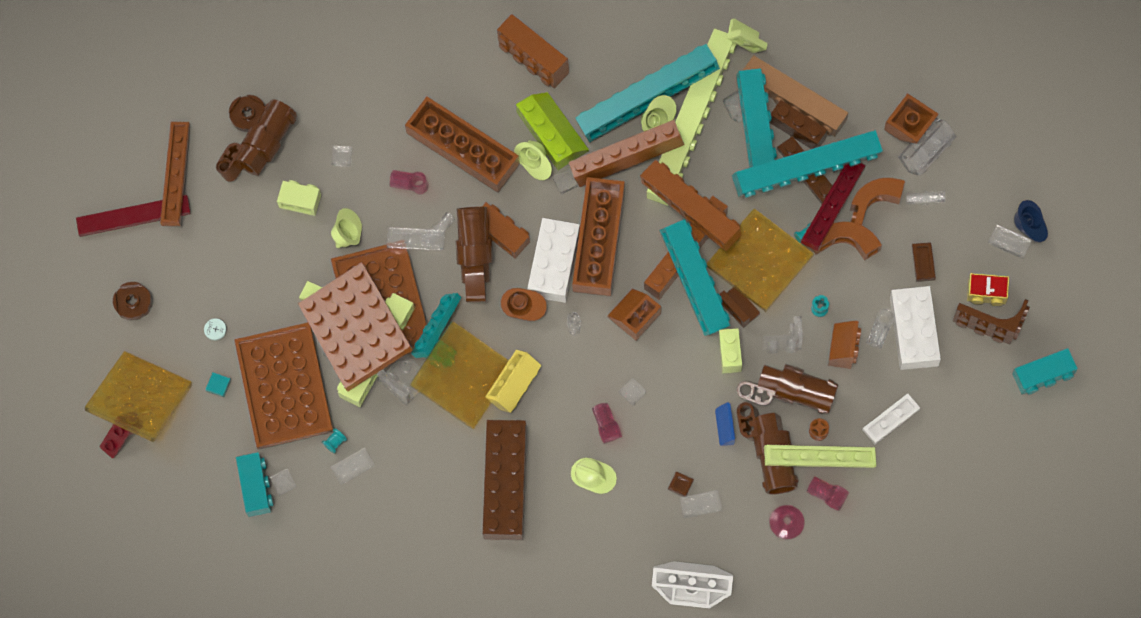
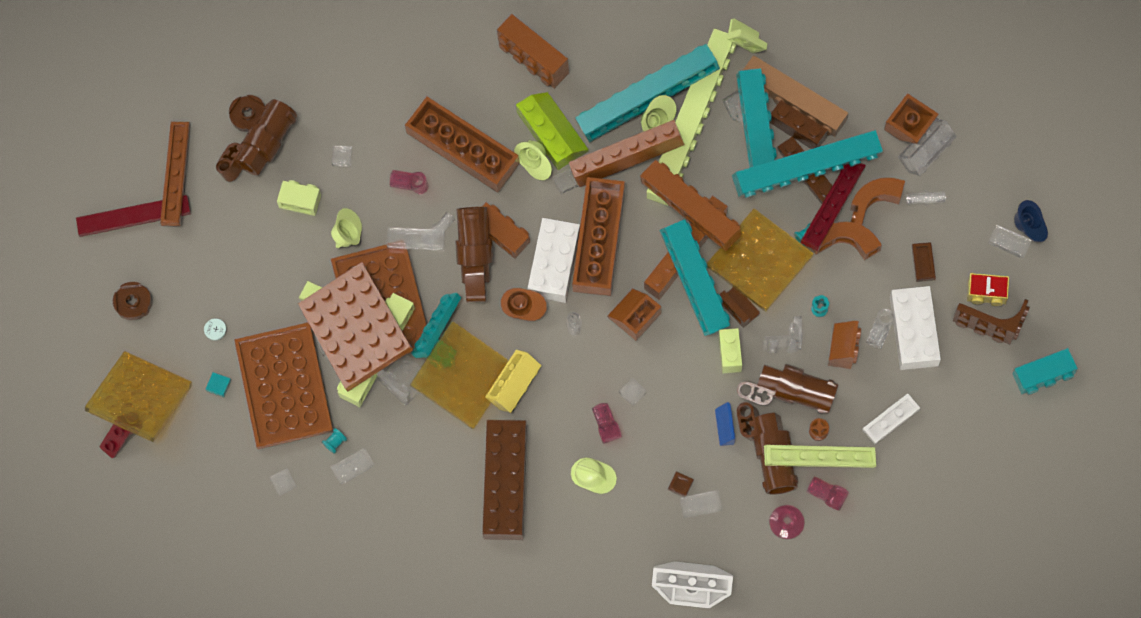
teal brick [236,452,274,517] -> none

